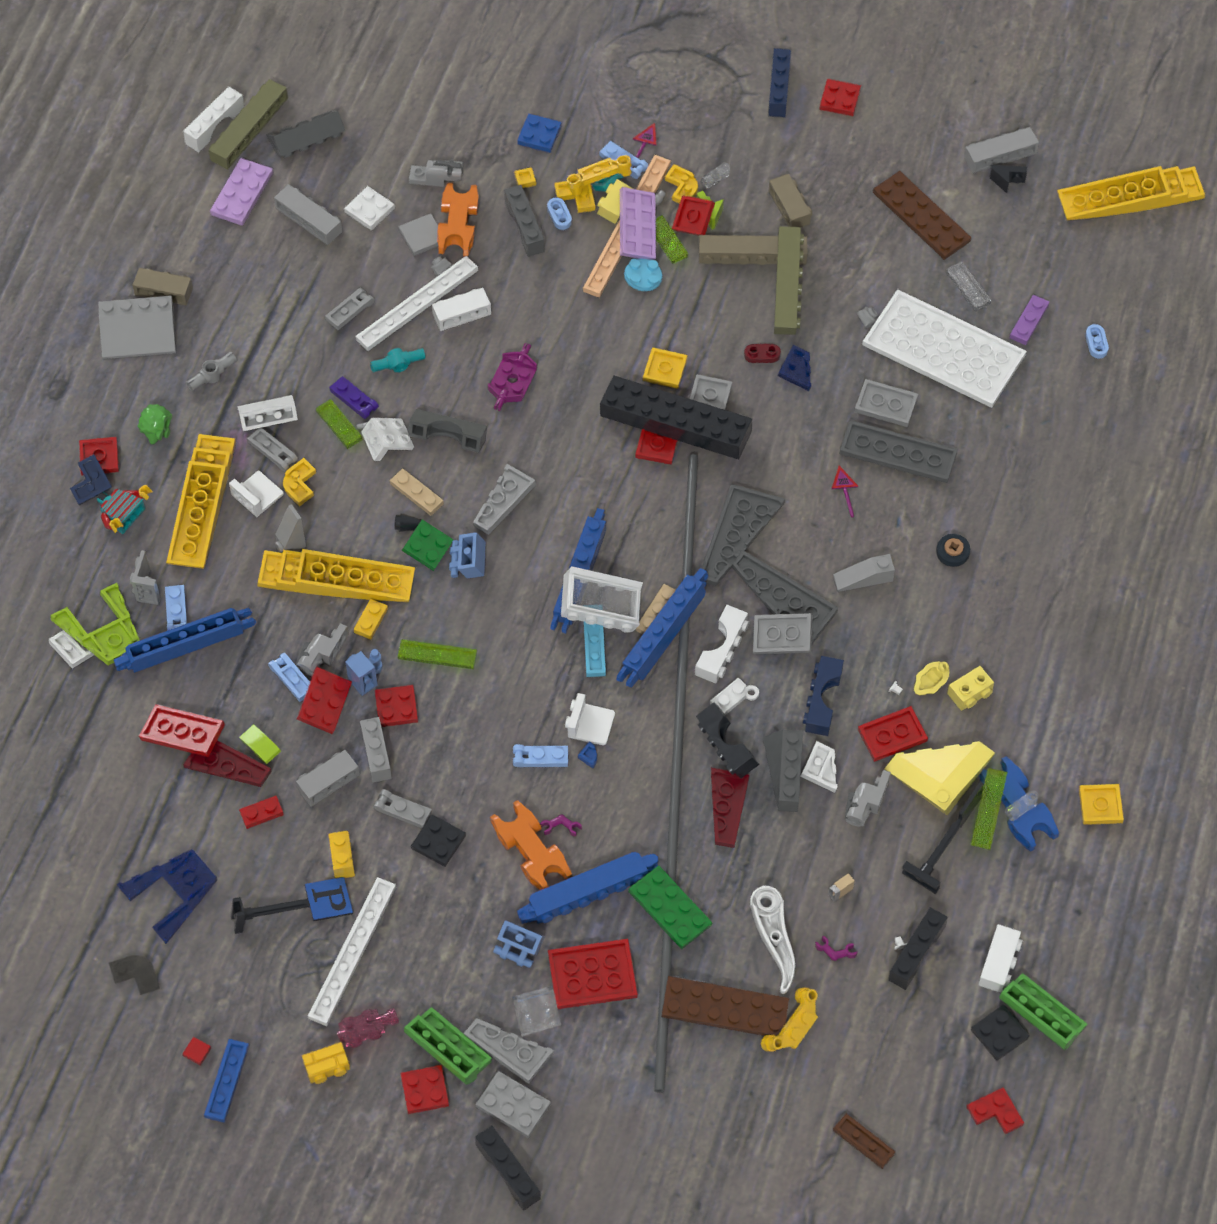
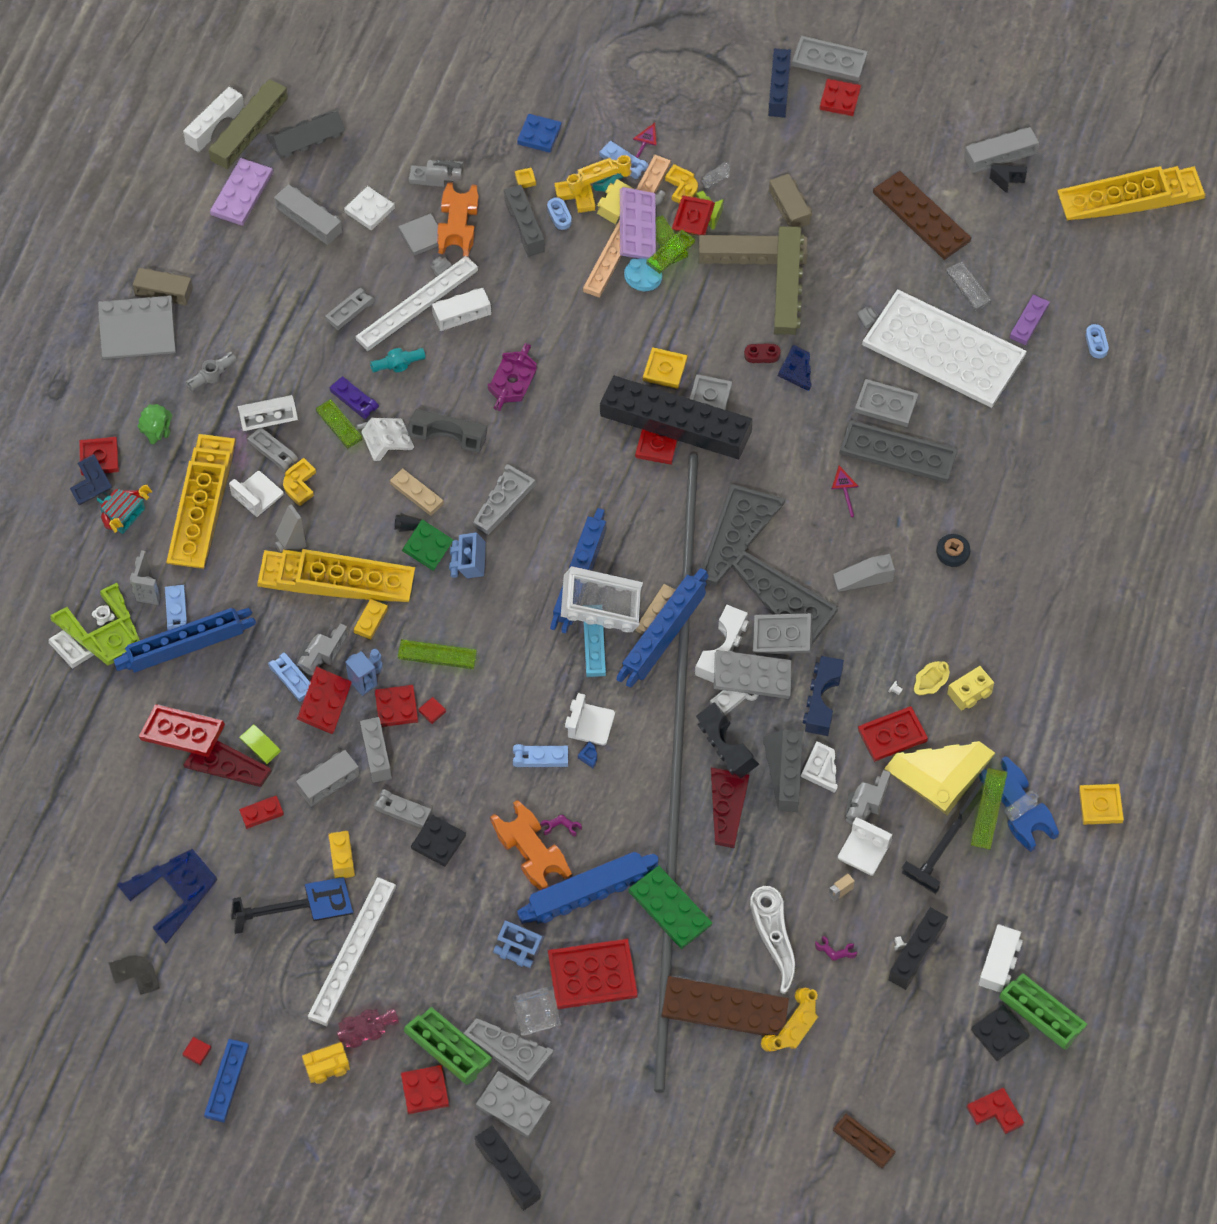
none -> white plate [92,605,115,626]
none -> red tile [418,697,446,724]
none -> clear neon green tile [646,230,695,274]
none -> light grey plate [713,650,791,699]
none -> light grey plate [792,36,868,82]
none -> white bracket [838,817,892,876]

